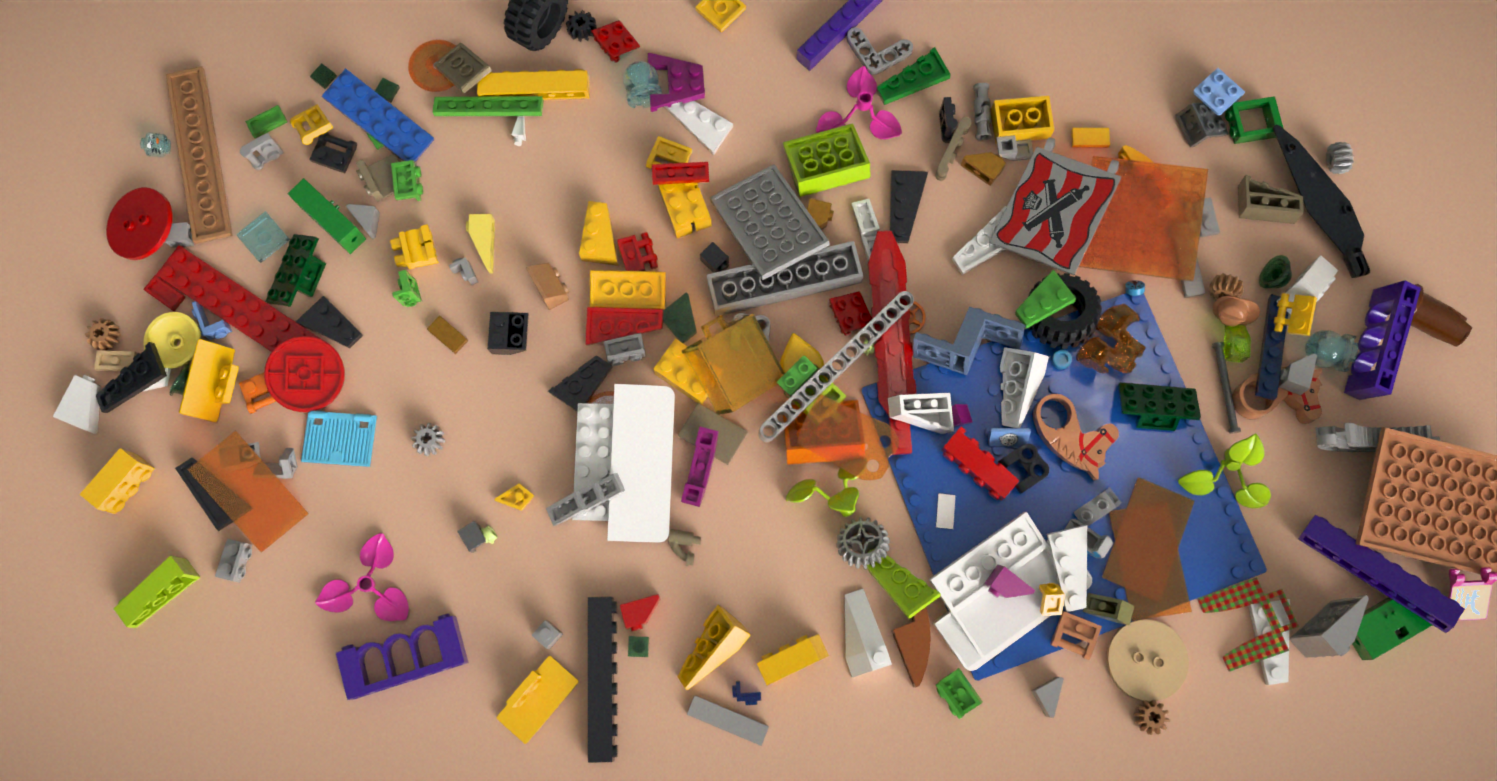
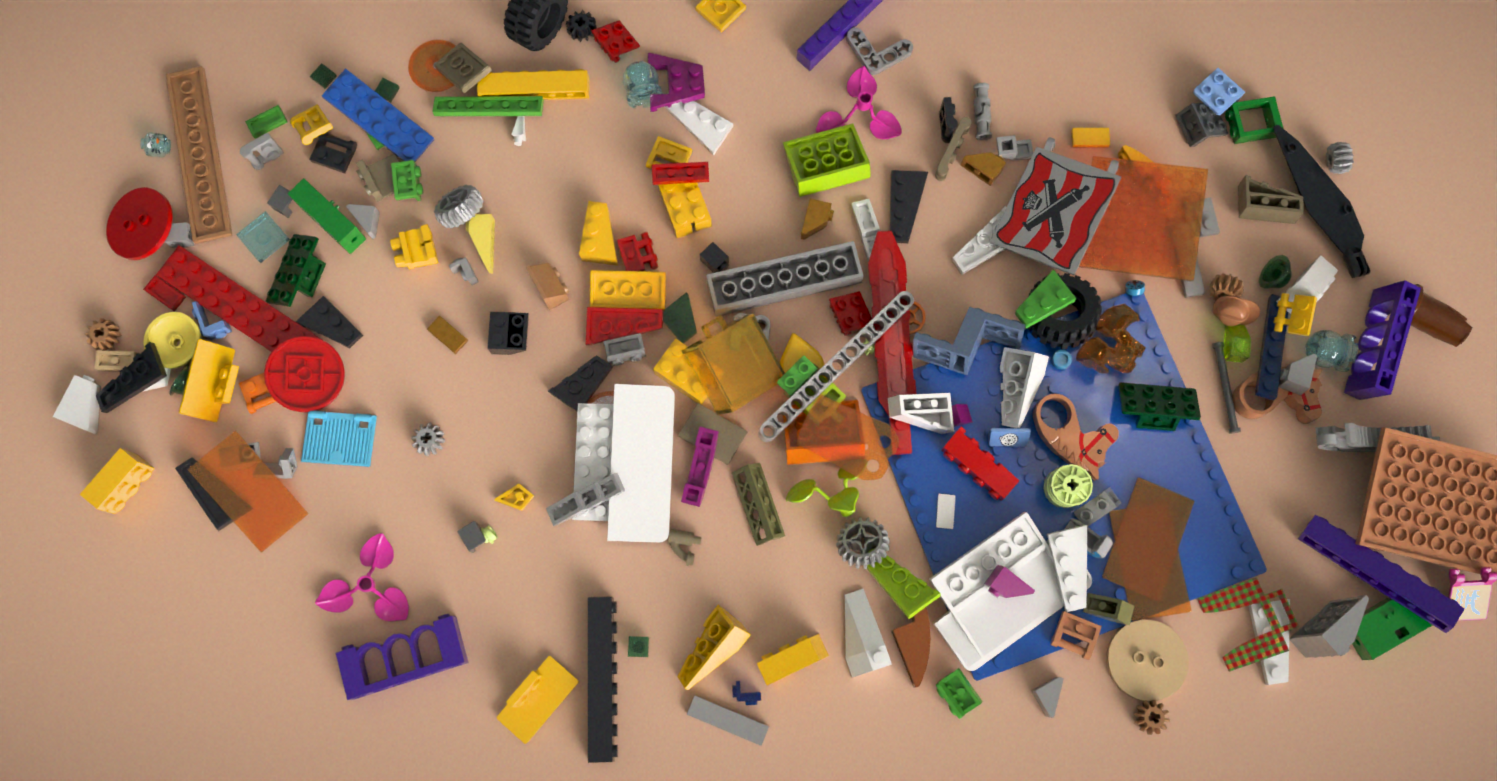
lime wedge [113,555,200,628] -> none
light grey bracket [215,539,252,583] -> none
bright green bracket [392,270,422,307] -> none
light grey brick [532,620,563,649] -> none
red slope [620,594,661,632] -> none
light grey plate [710,164,830,280] -> none
green wing [876,47,951,105] -> none
yellow brick [991,96,1054,144] -> none
black piece [998,444,1049,494] -> none
yellow bracket [1039,583,1065,616] -> none
lime plant [1178,433,1271,508] -> none
none -> dark grey panel [267,185,293,218]
none -> light grey gear [434,185,484,229]
none -> olive fence [732,463,785,546]
none -> yellowish green wheel [1043,464,1093,508]

